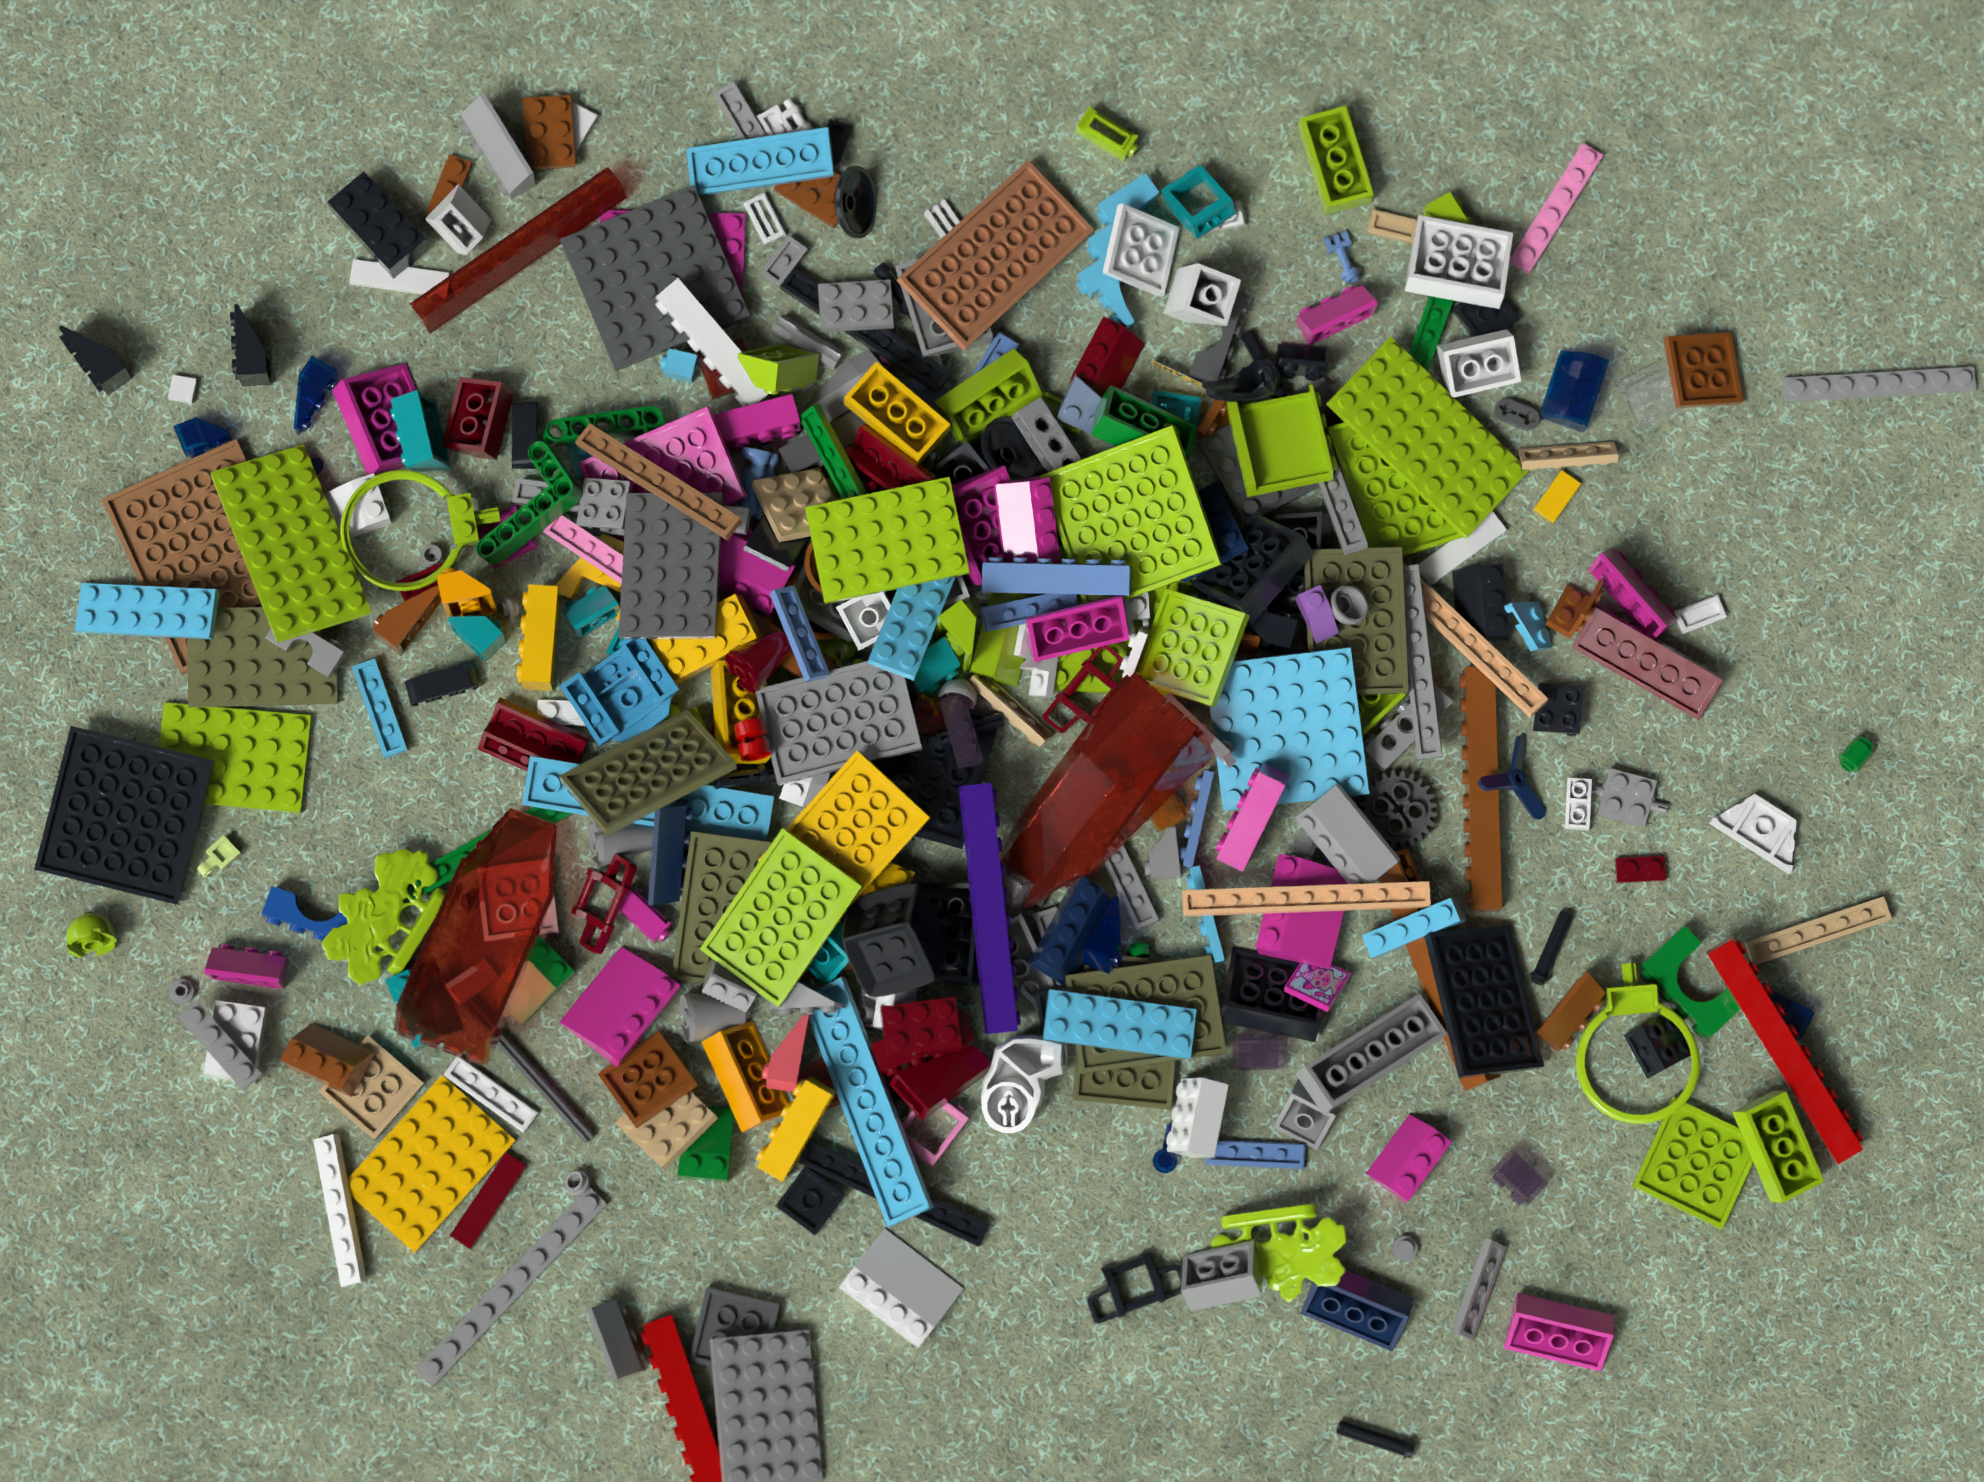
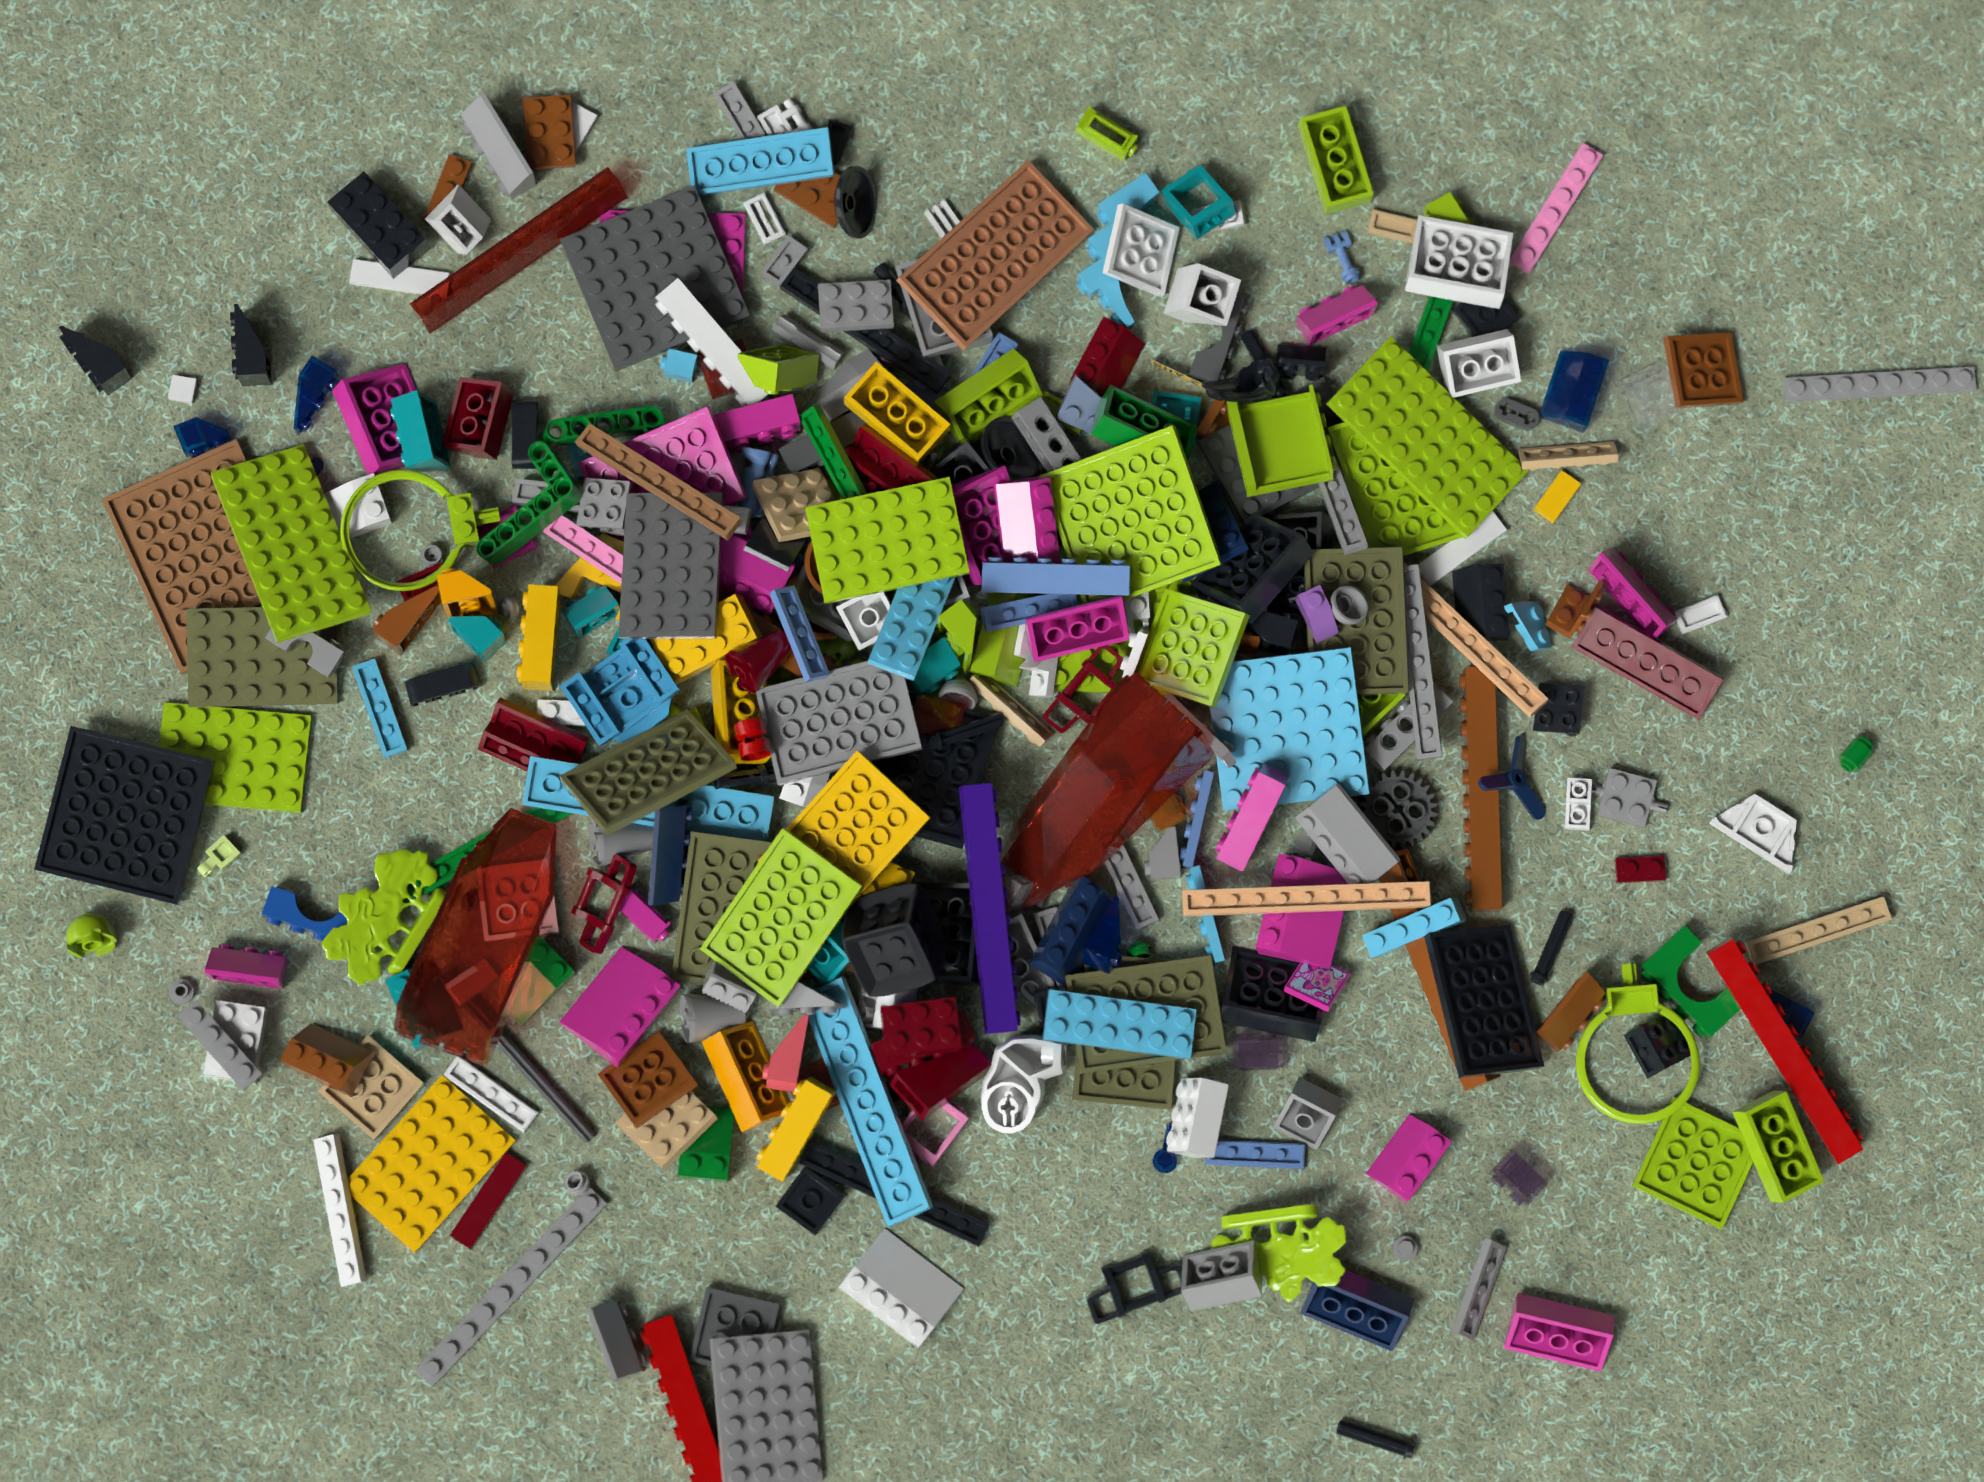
medium azure plate [75,583,220,639] -> none
clear purple plate [940,695,983,768] -> none
light grey brick [1296,993,1447,1115] -> none

